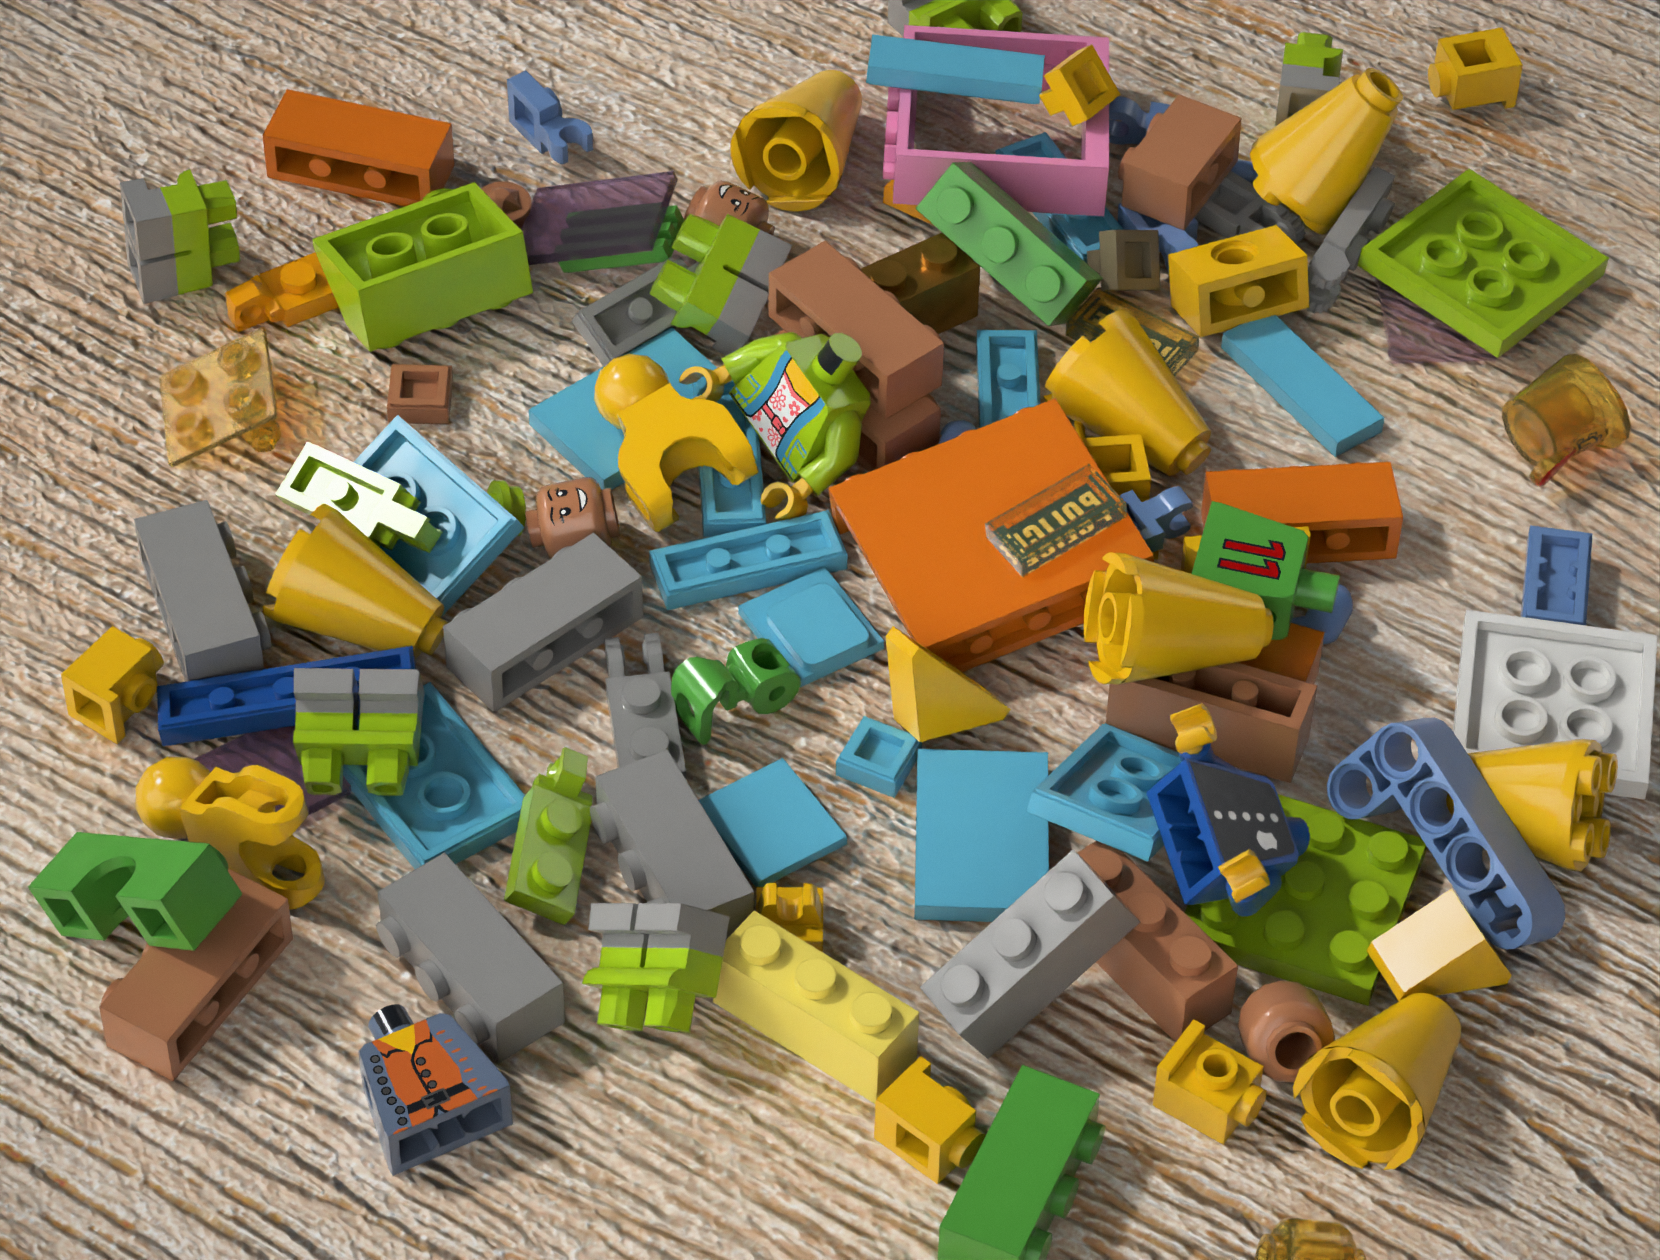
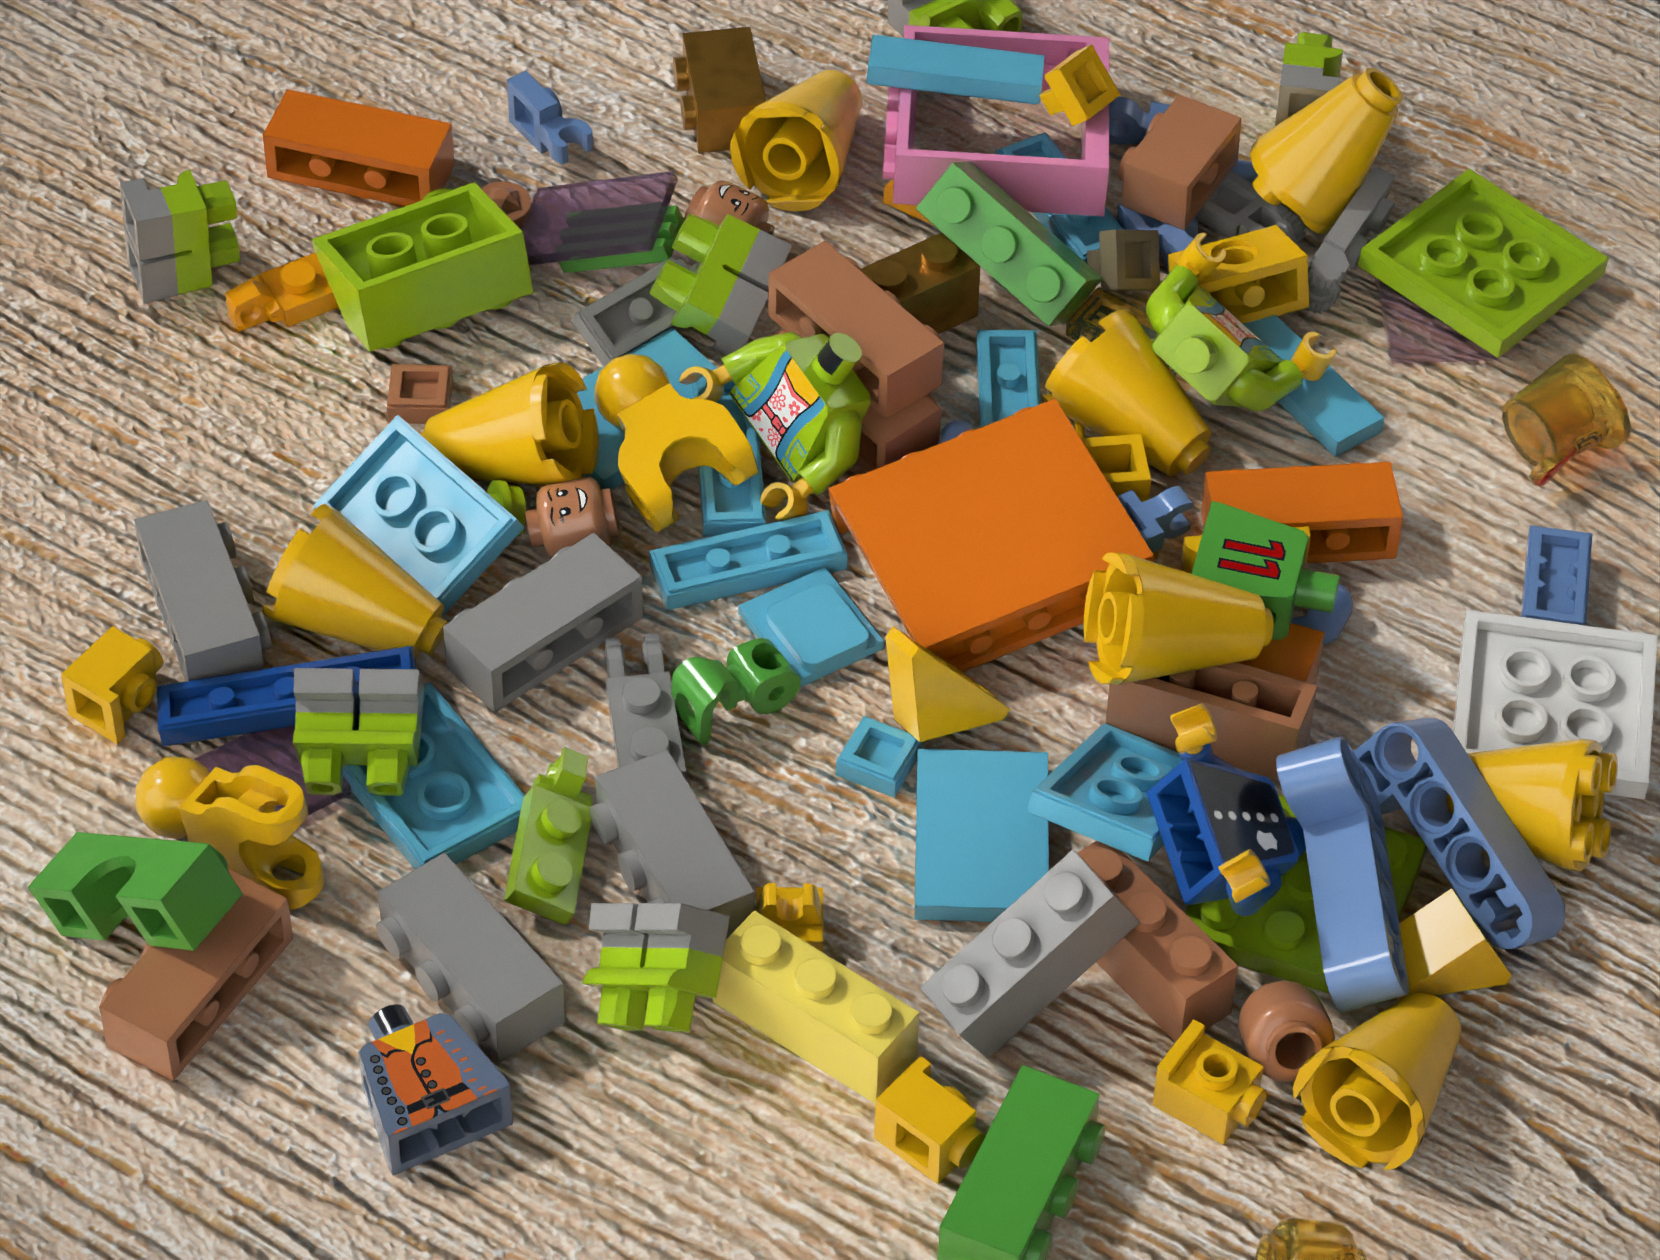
clear yellow hinge [159,327,281,467] -> none
hinge [275,442,442,554] -> none
medium azure piece [699,758,847,887] -> none
clear yellow tile [985,464,1127,578] -> none
yellow brick [1428,27,1523,110] -> none
none -> yellow cone [420,362,599,486]
none -> pearl gold brick [673,27,766,153]
none -> lime torso [1146,232,1336,411]
none -> medium blue beam [1276,736,1409,1013]

